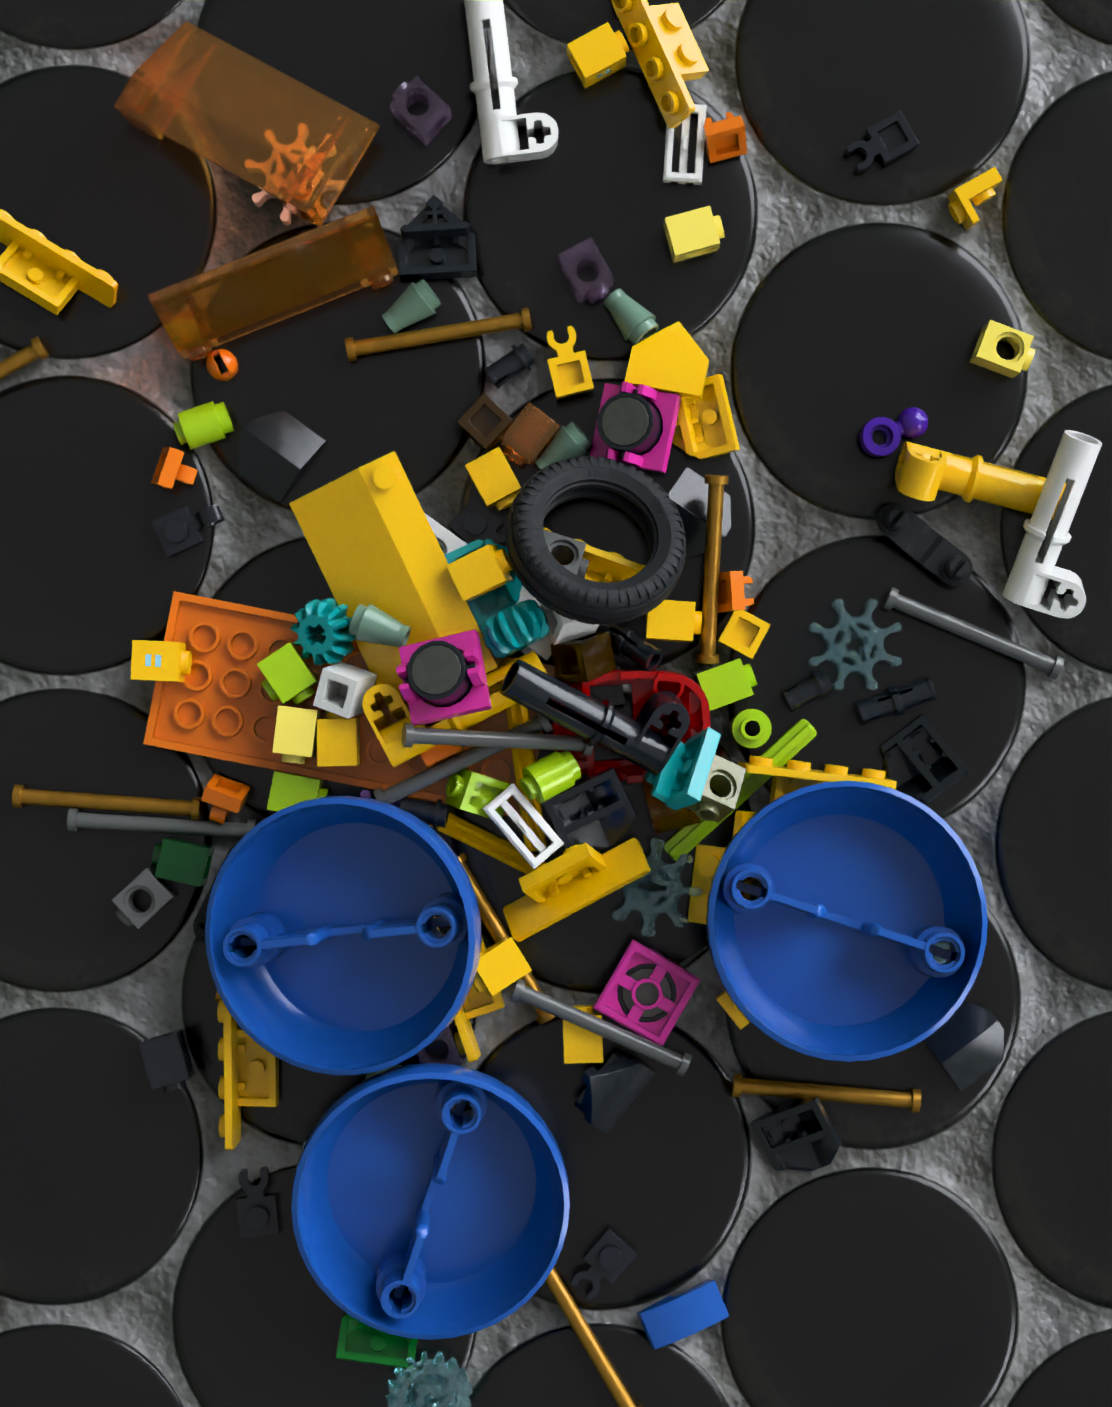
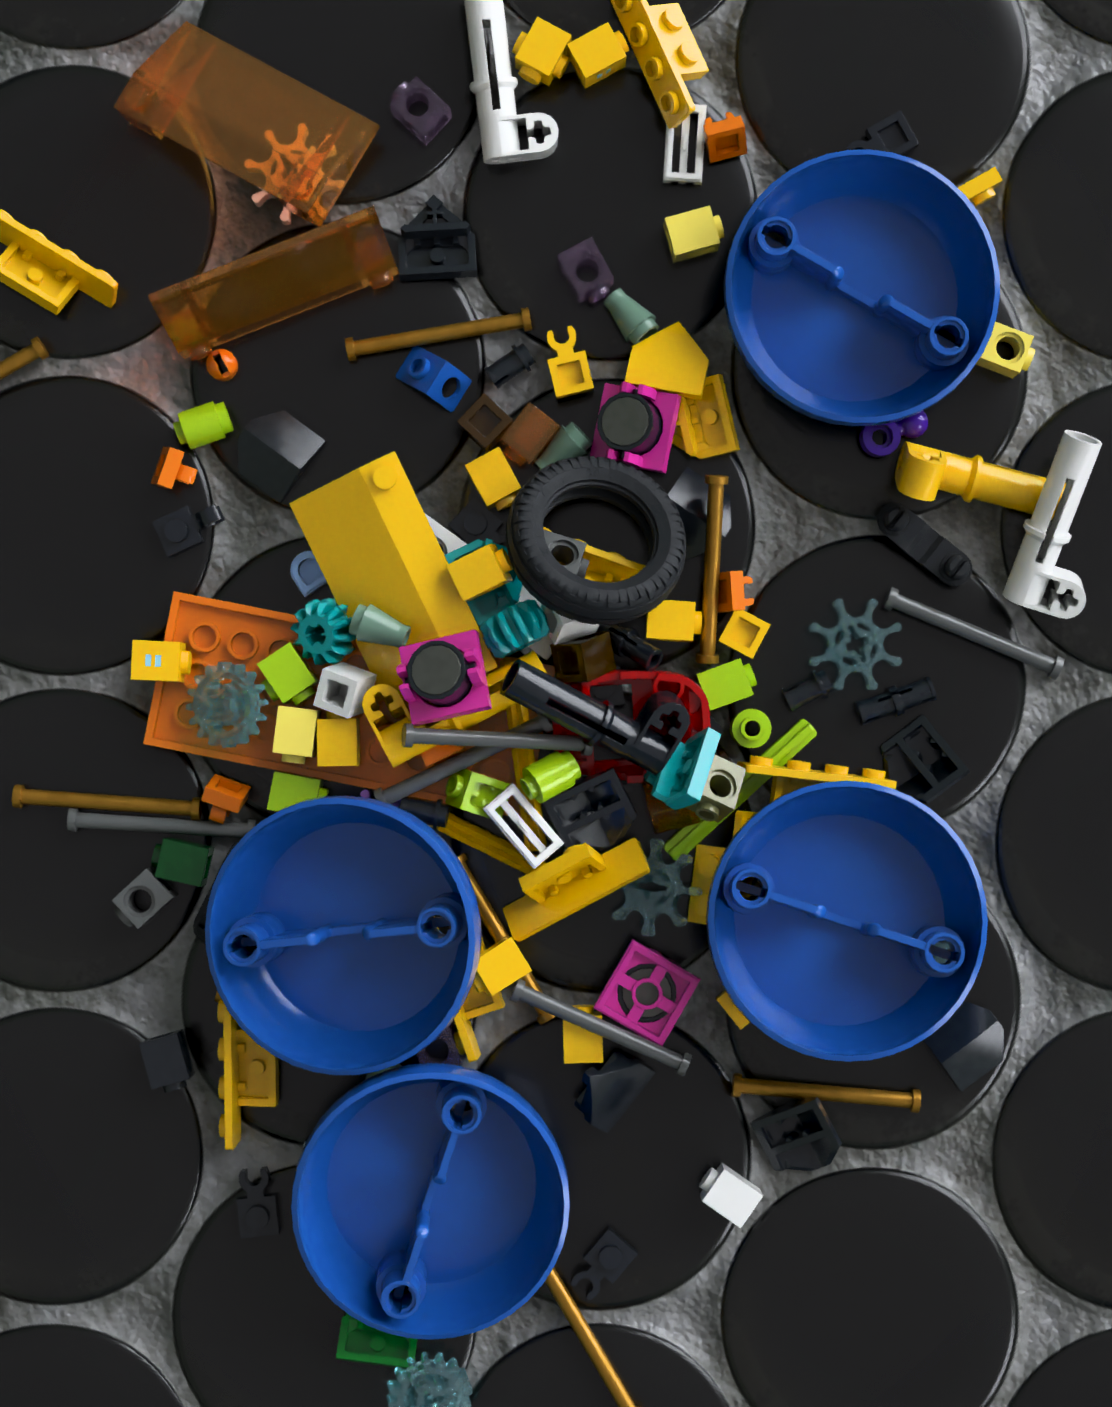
sand green cone [382,279,441,334] -> none
blue slope [637,1279,729,1349] -> none
none -> clear light blue gear [186,662,269,748]
none -> light blue tile [290,551,327,598]
none -> blue bracket [396,346,472,412]
none -> yellow brick [512,16,572,86]
none -> white brick [699,1162,763,1228]
none -> blue cylinder [724,149,1000,426]

